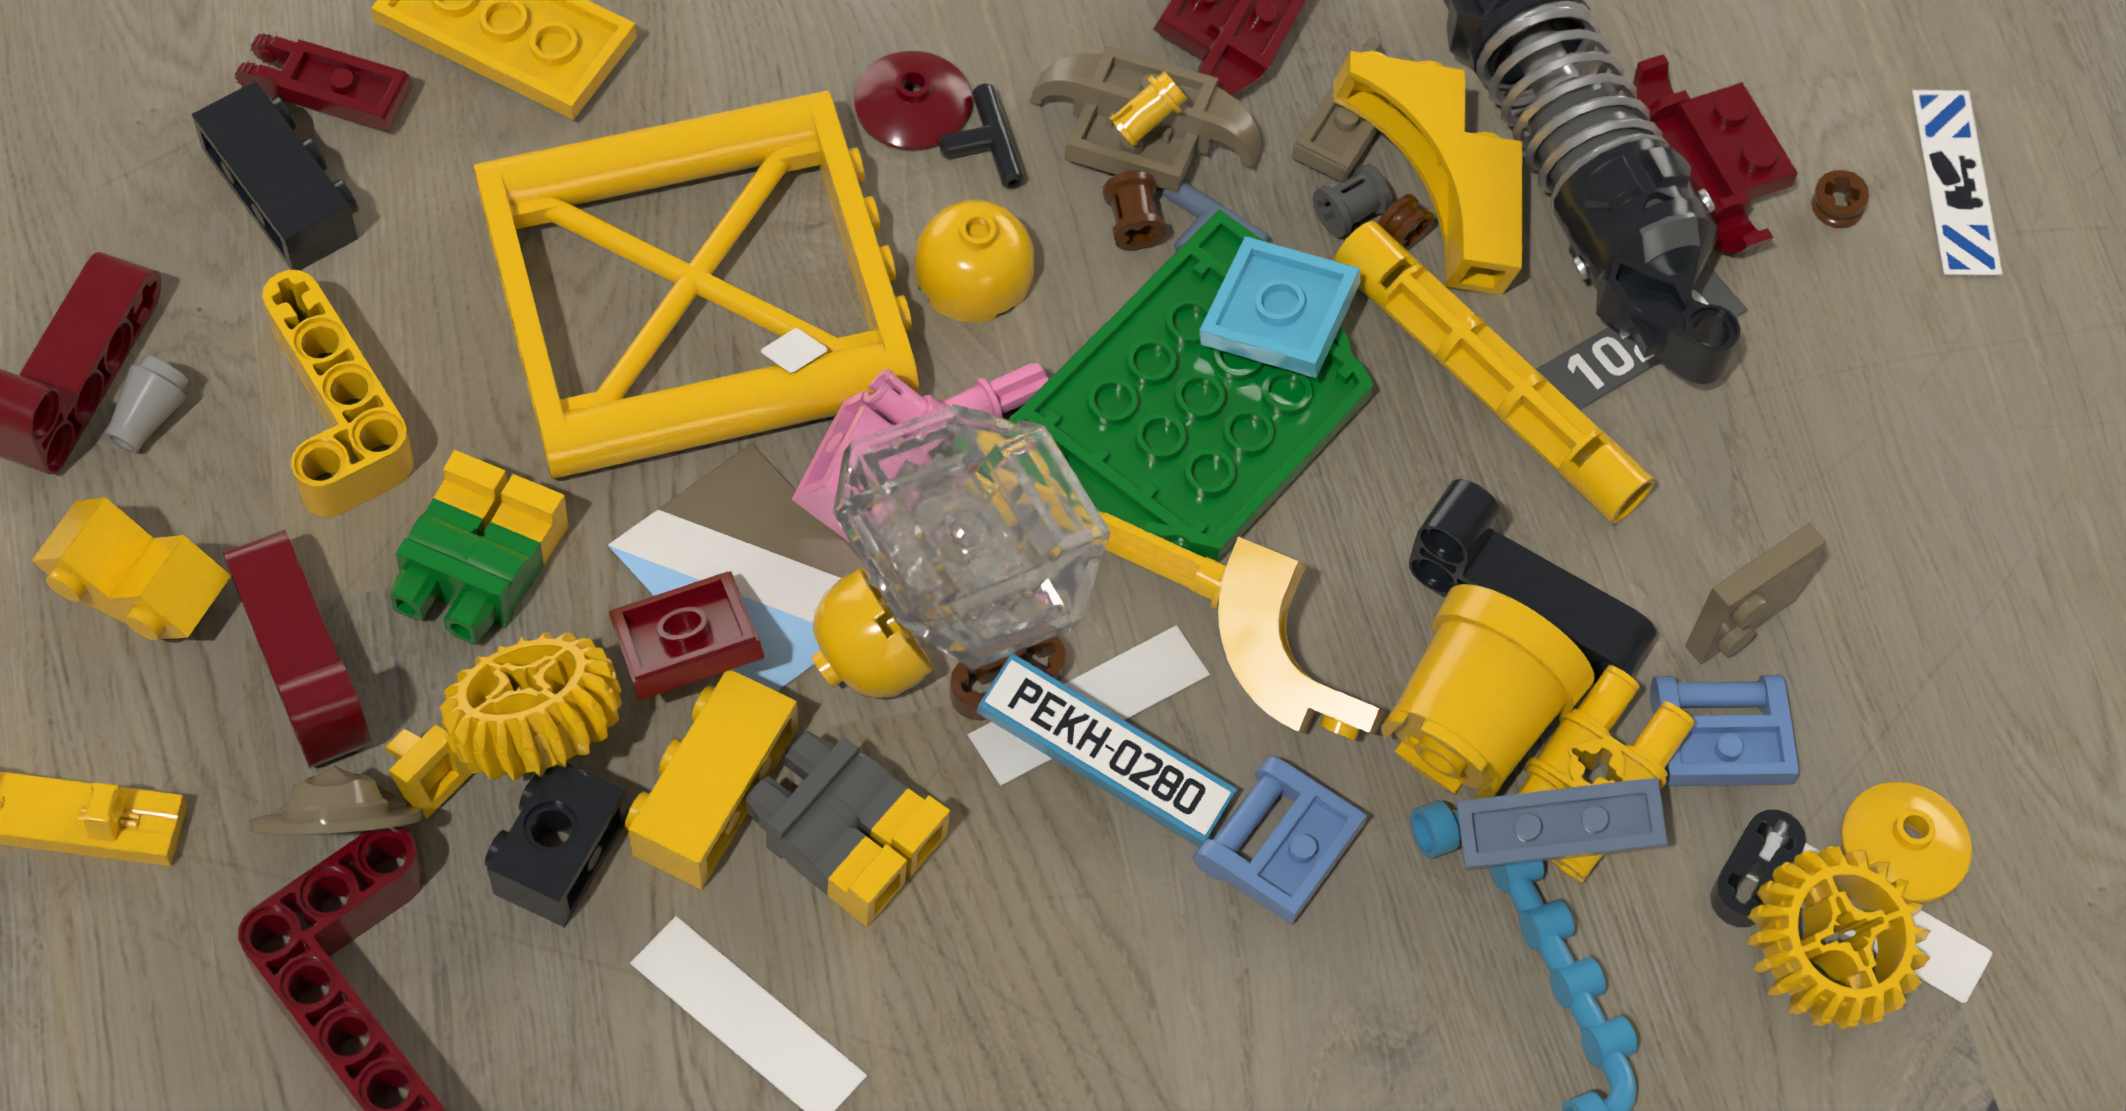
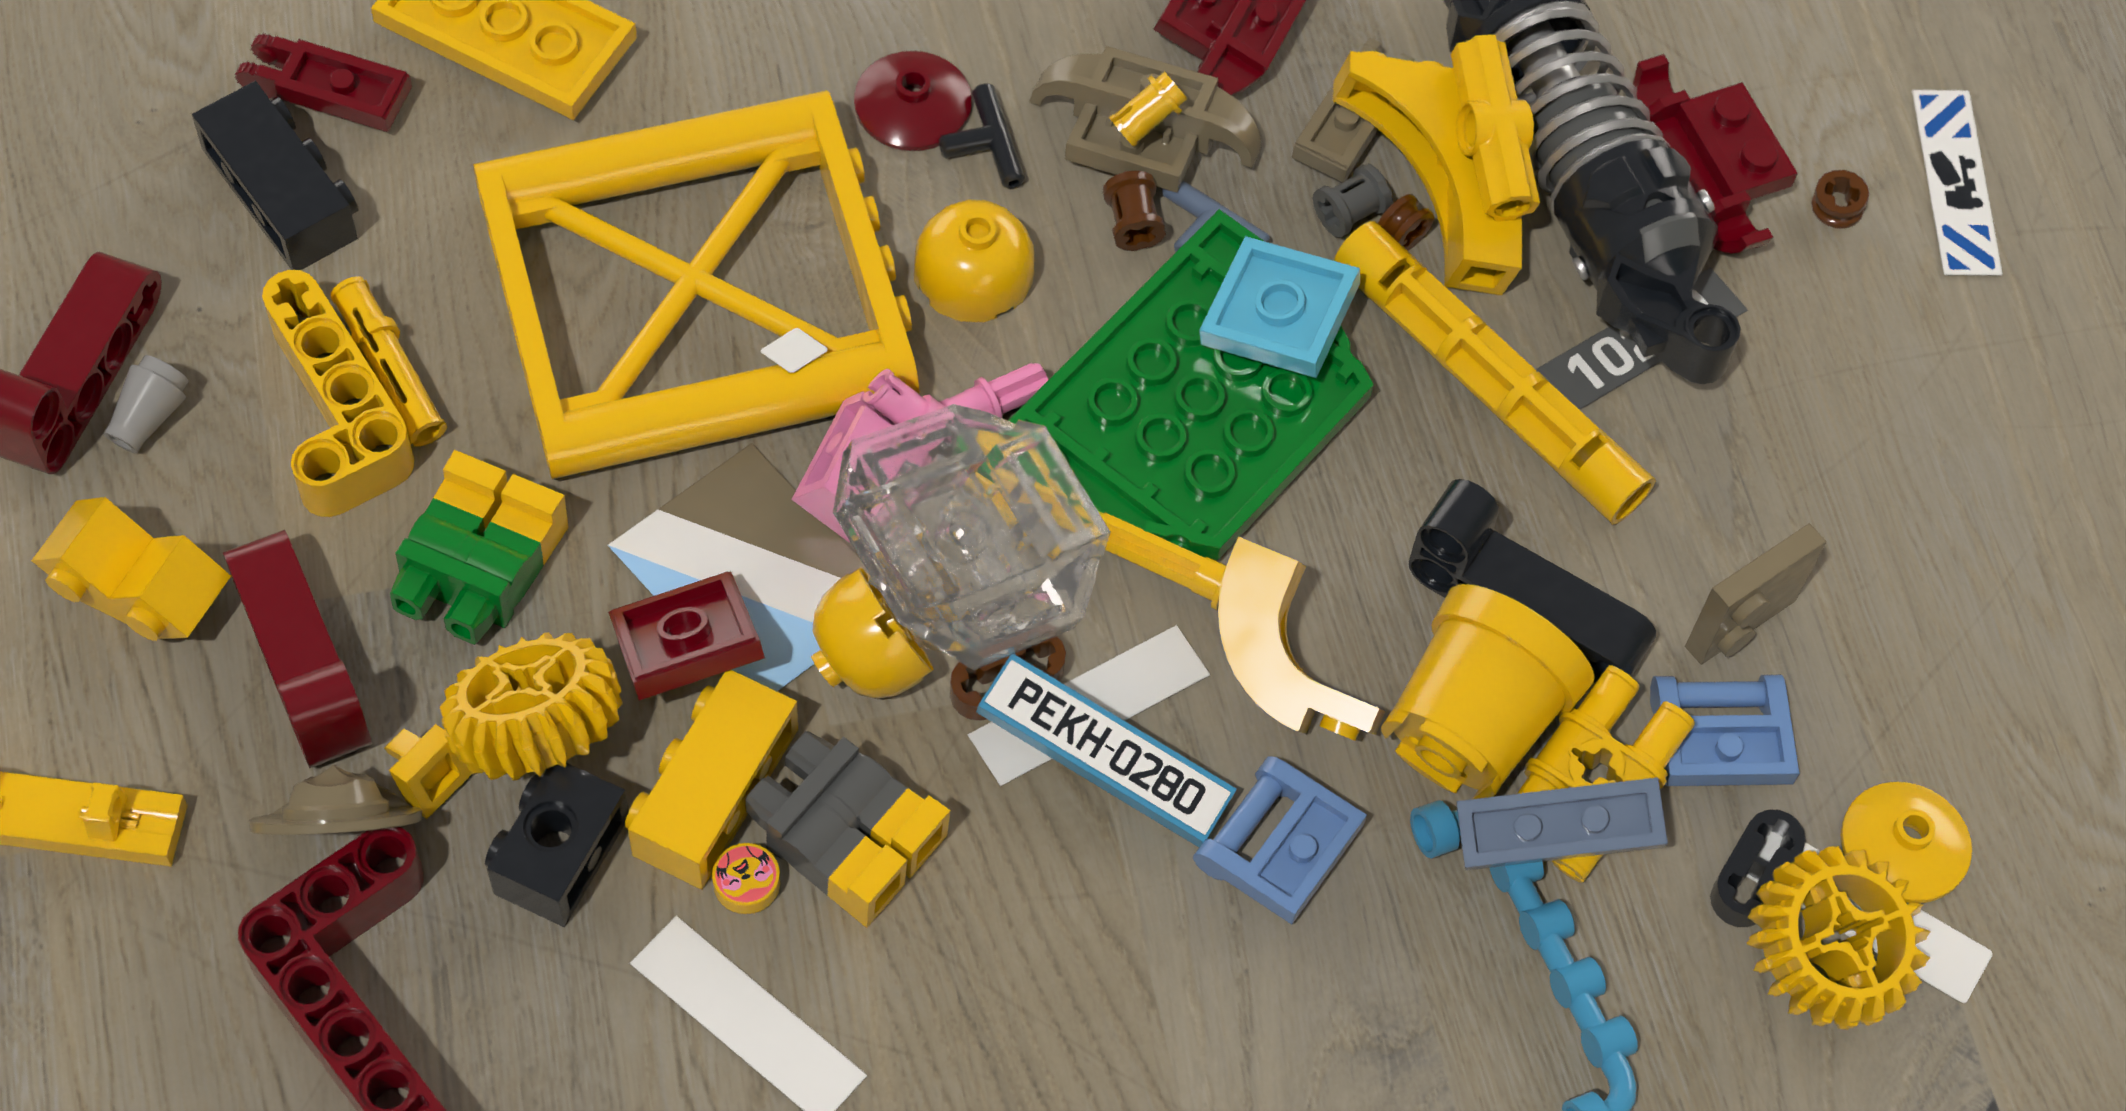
none -> yellow pin [330,276,447,447]
none -> tile [712,843,780,914]
none -> yellow piece [1451,35,1540,221]

